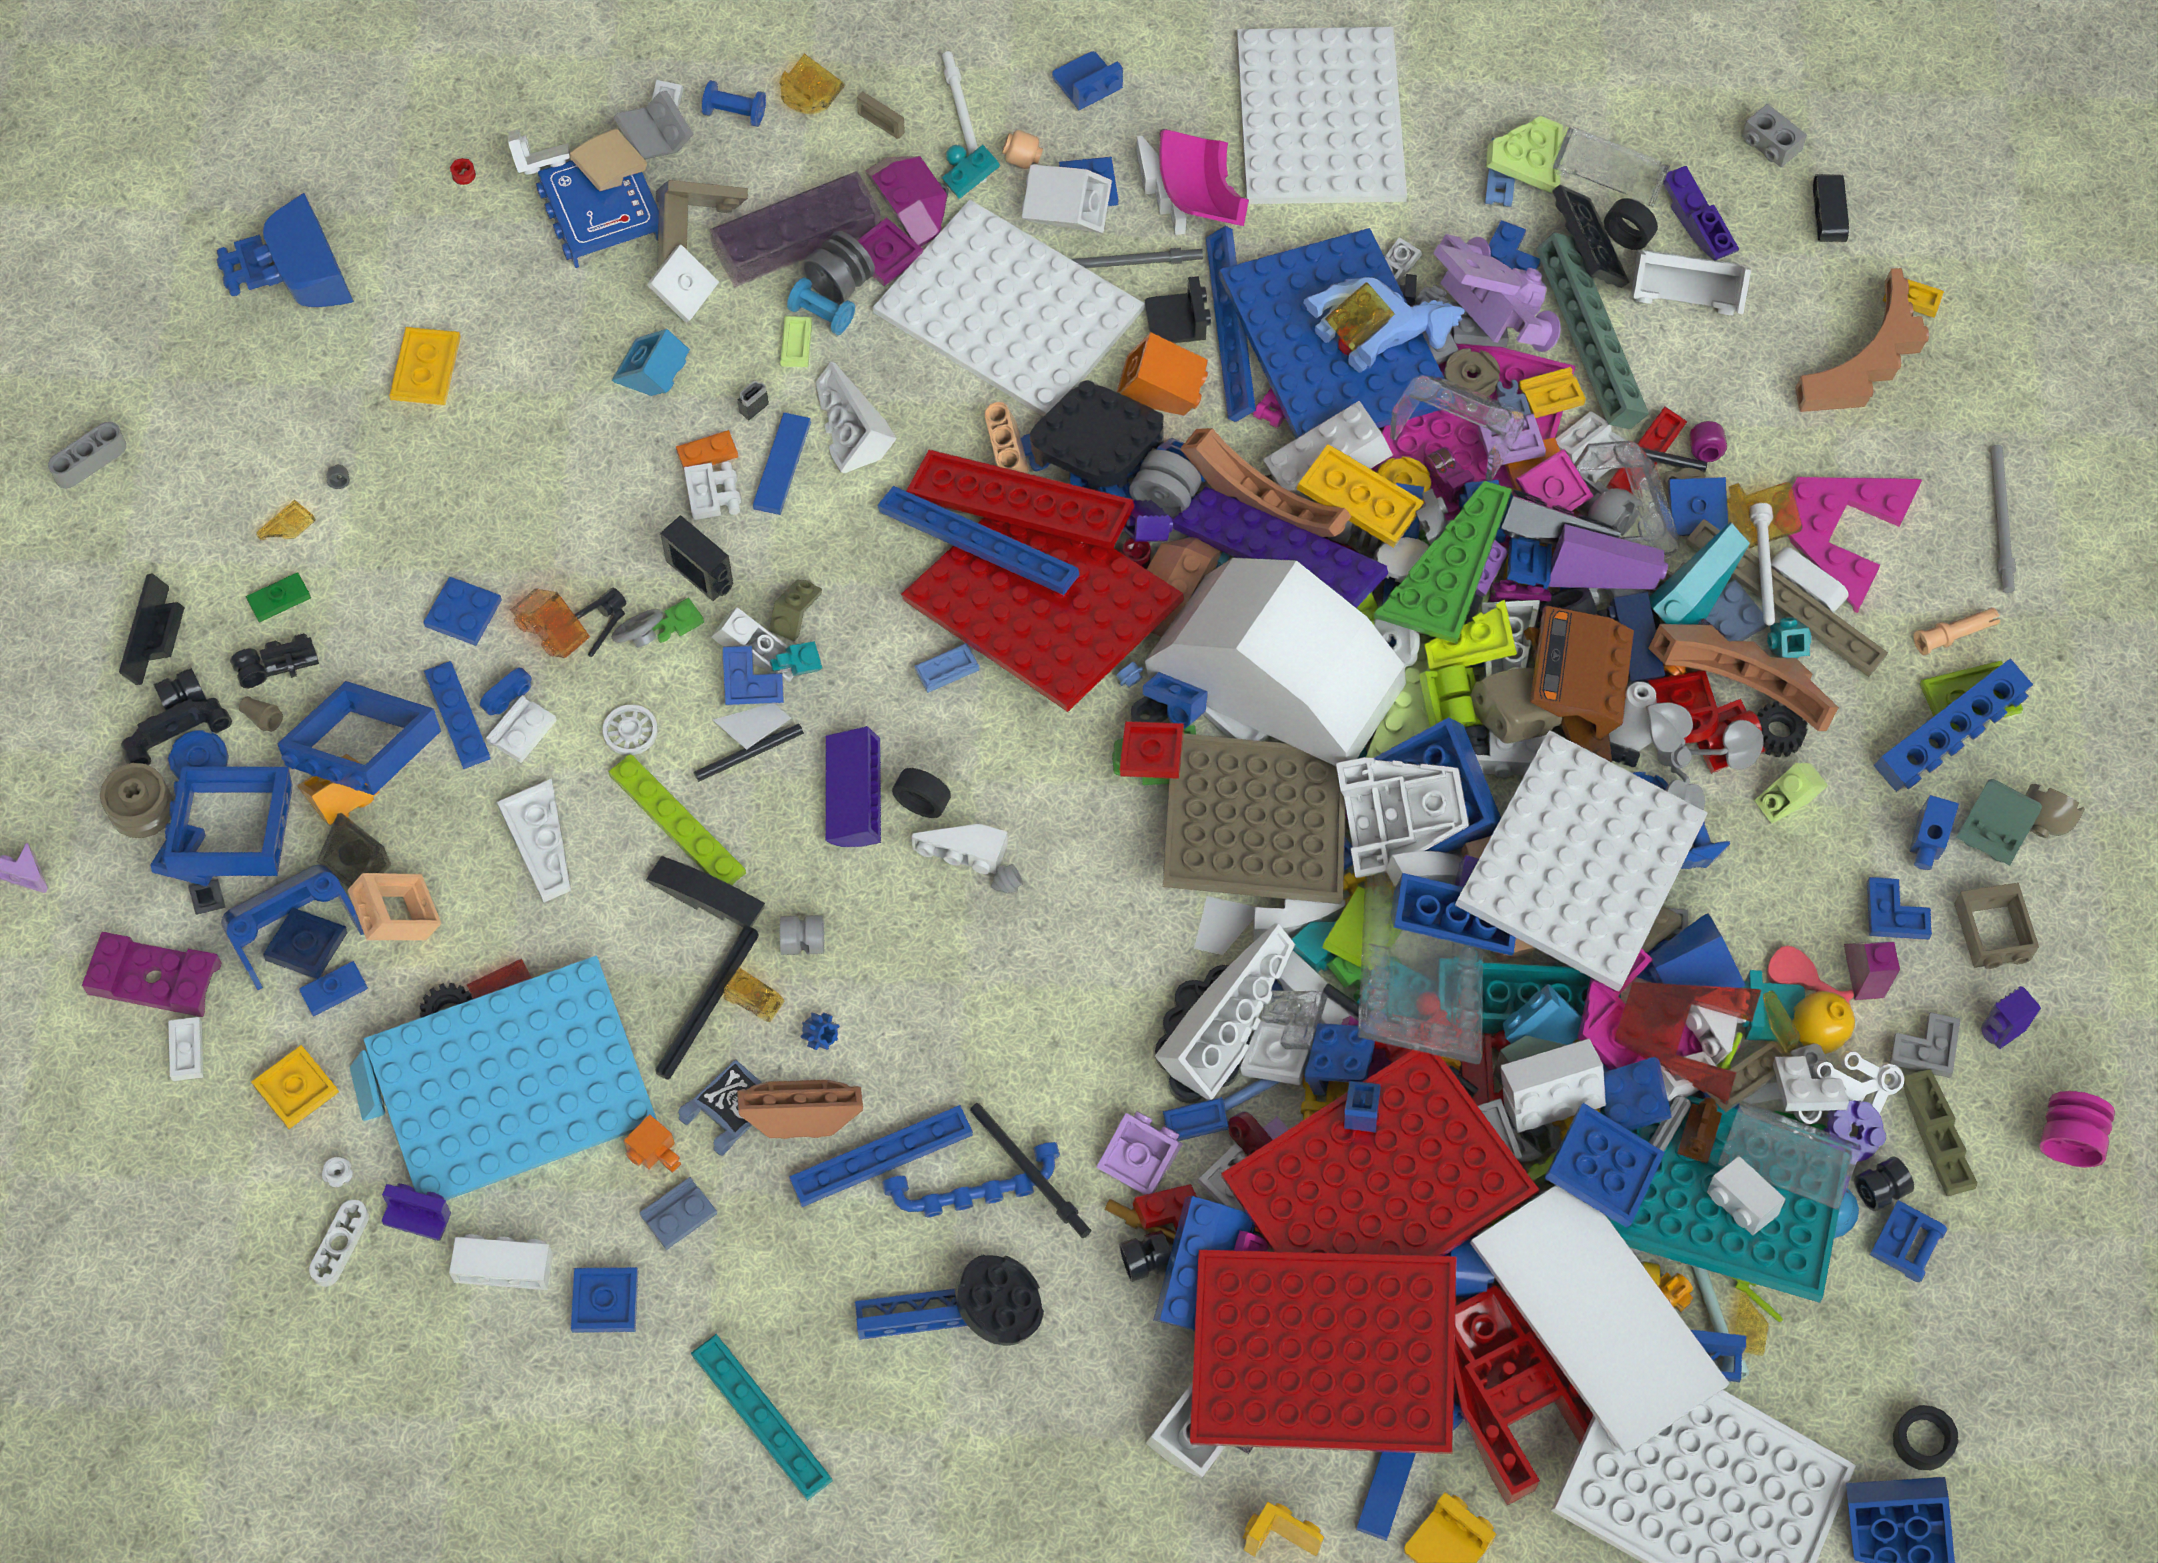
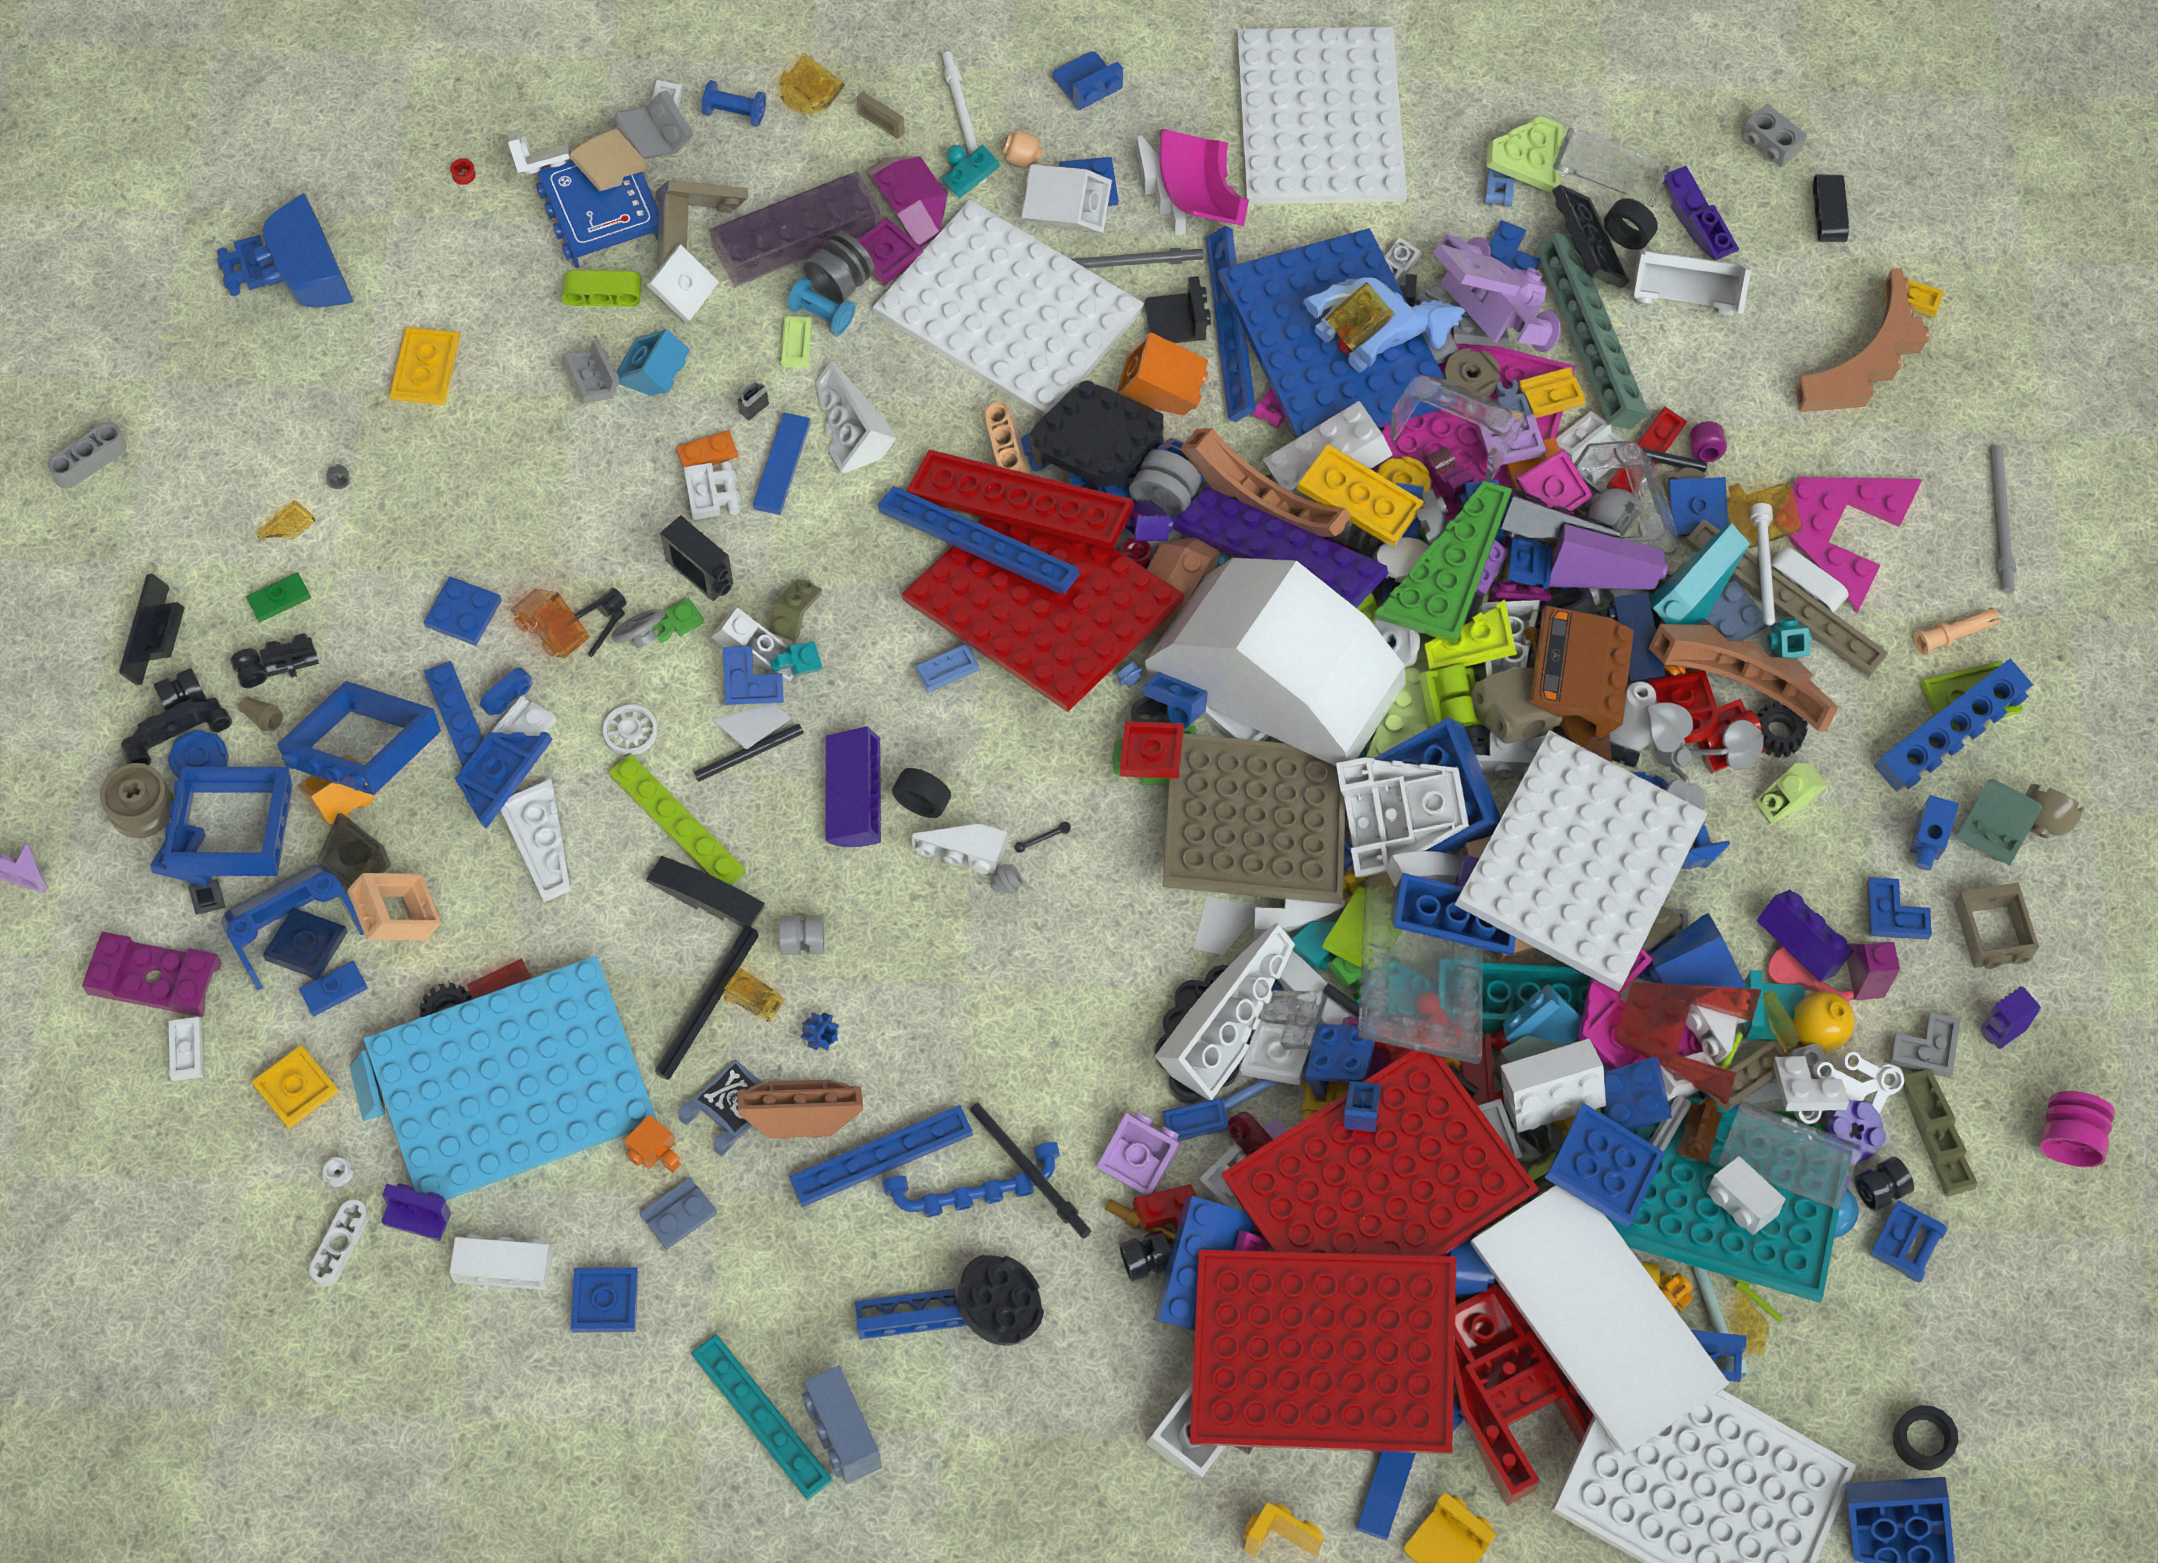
none -> blue wing [455,732,553,829]
none -> lime beam [561,270,642,307]
none -> light grey bracket [562,340,619,404]
none -> sand blue brick [802,1365,882,1485]
none -> black hinge [1014,822,1071,853]
none -> dark purple brick [1756,889,1854,982]

